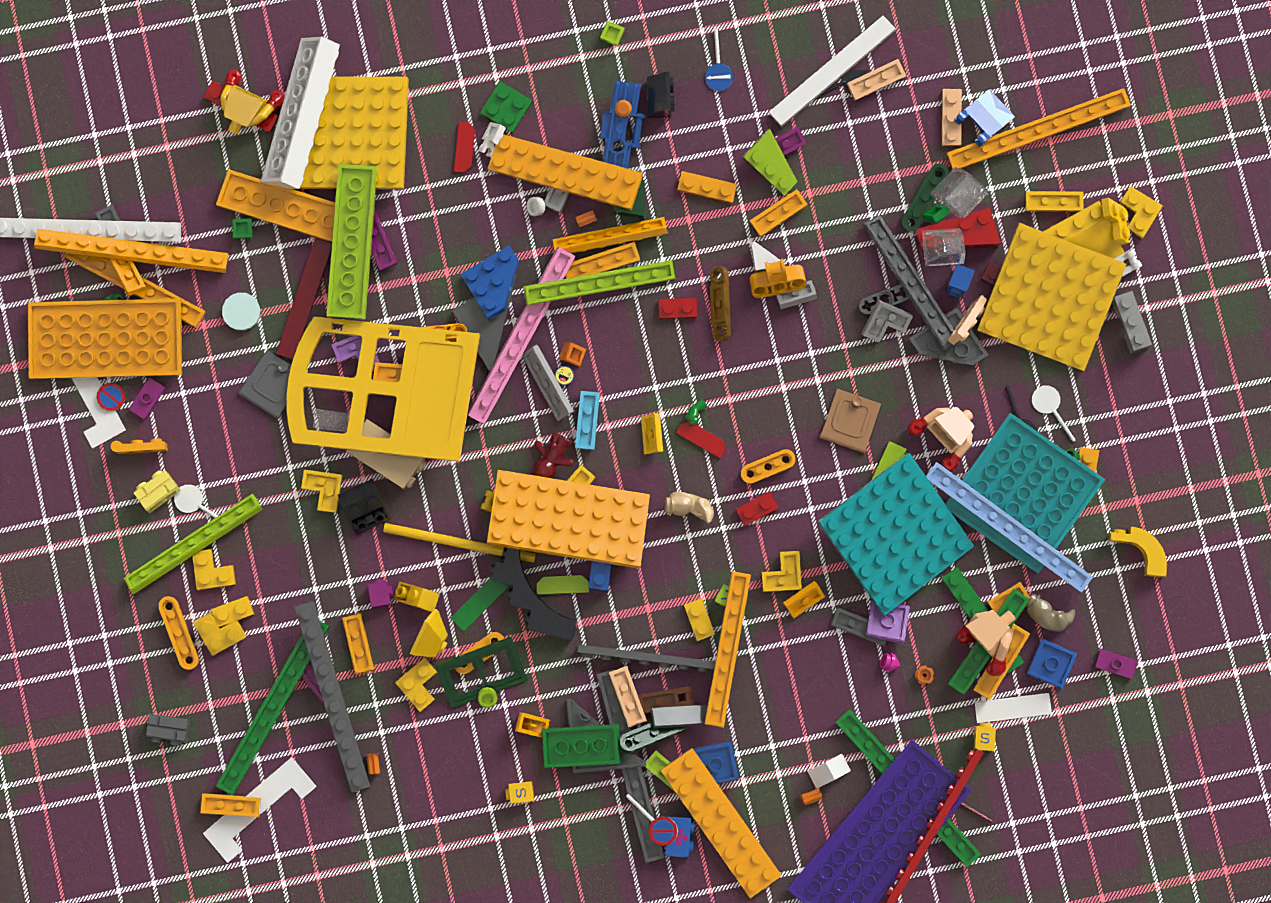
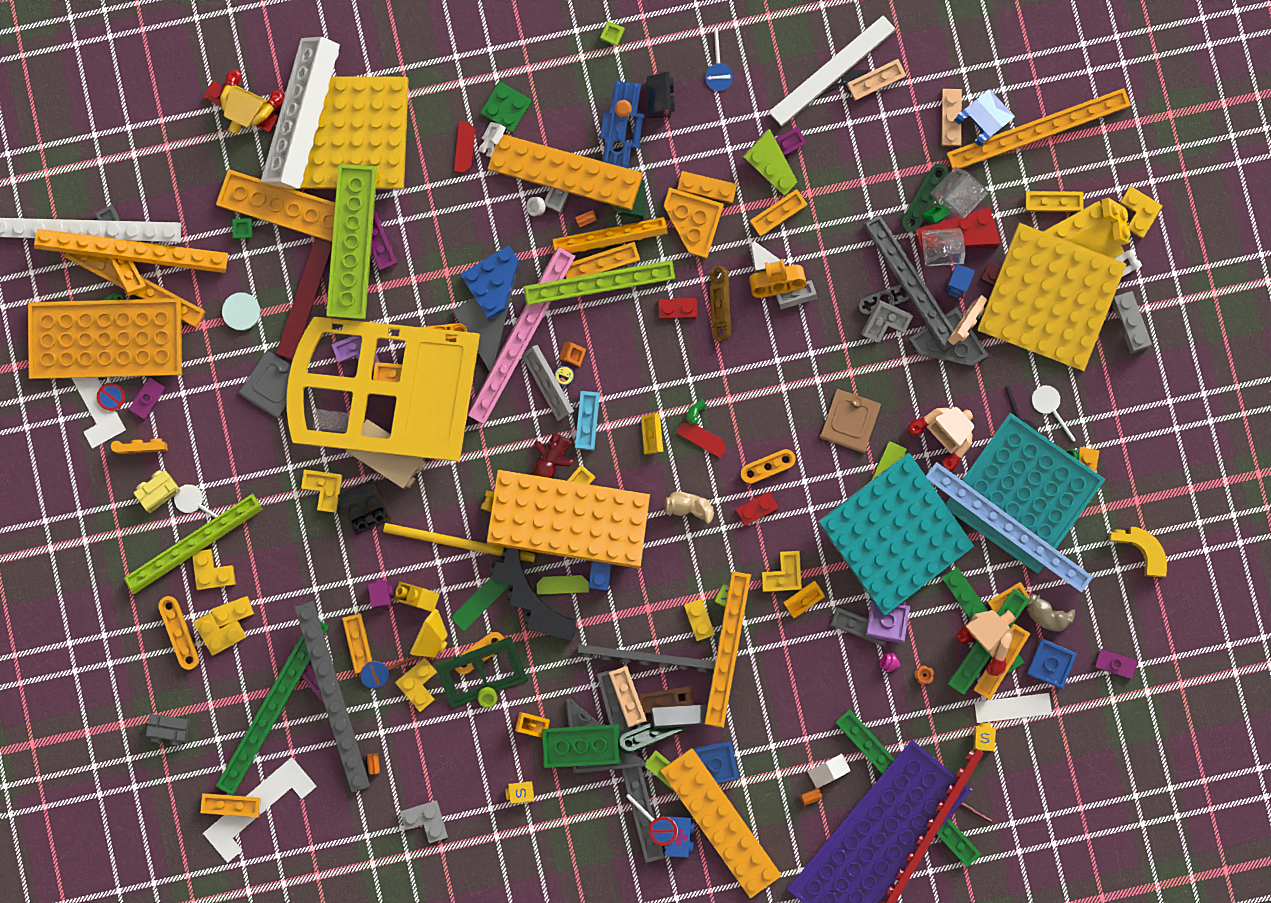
none -> blue piece [360,656,422,689]
none -> light grey plate [400,800,448,843]
none -> light orange plate [664,188,724,259]

